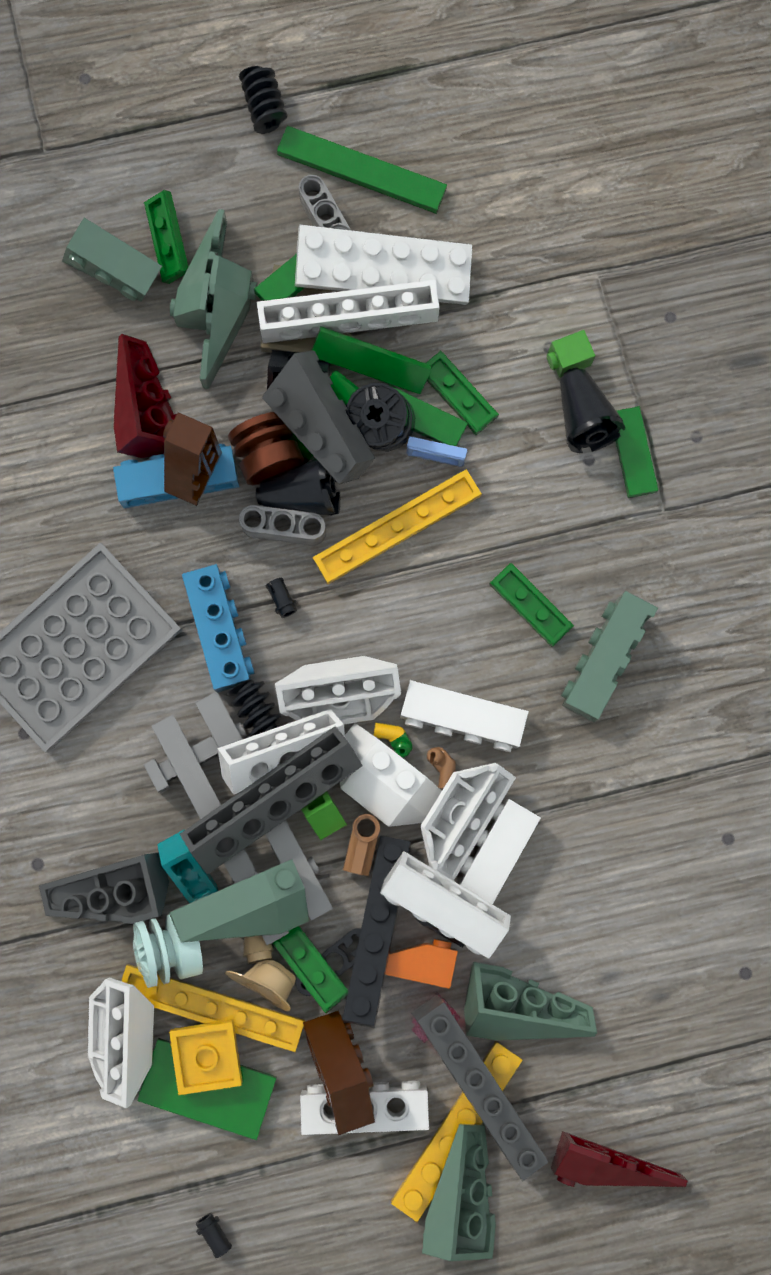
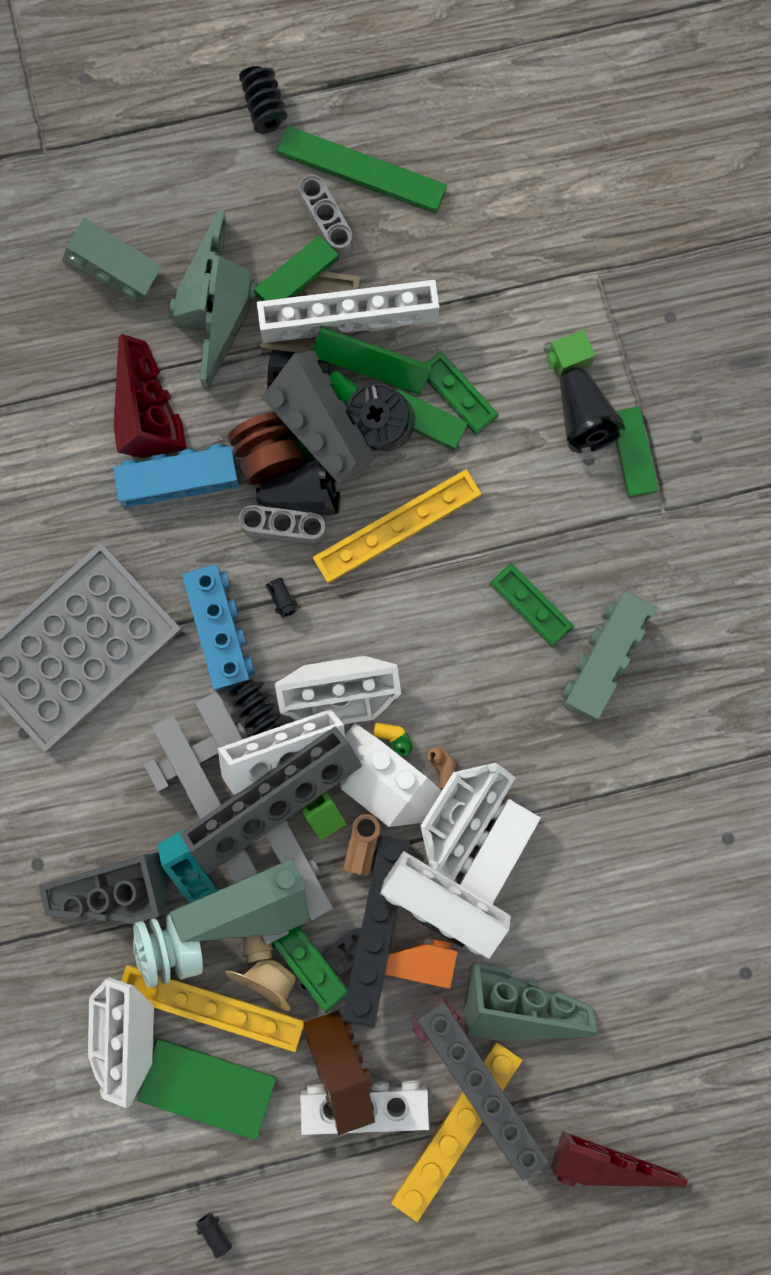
green tile [144,190,188,284] -> none
reddish brown wedge [163,412,222,506] -> none
yellow plate [169,1020,243,1095] -> none
white plate [295,225,472,305] -> none
white brick [400,680,528,752] -> none
light blue tile [406,436,467,467] -> none
sand green wedge [422,1124,496,1261] -> none

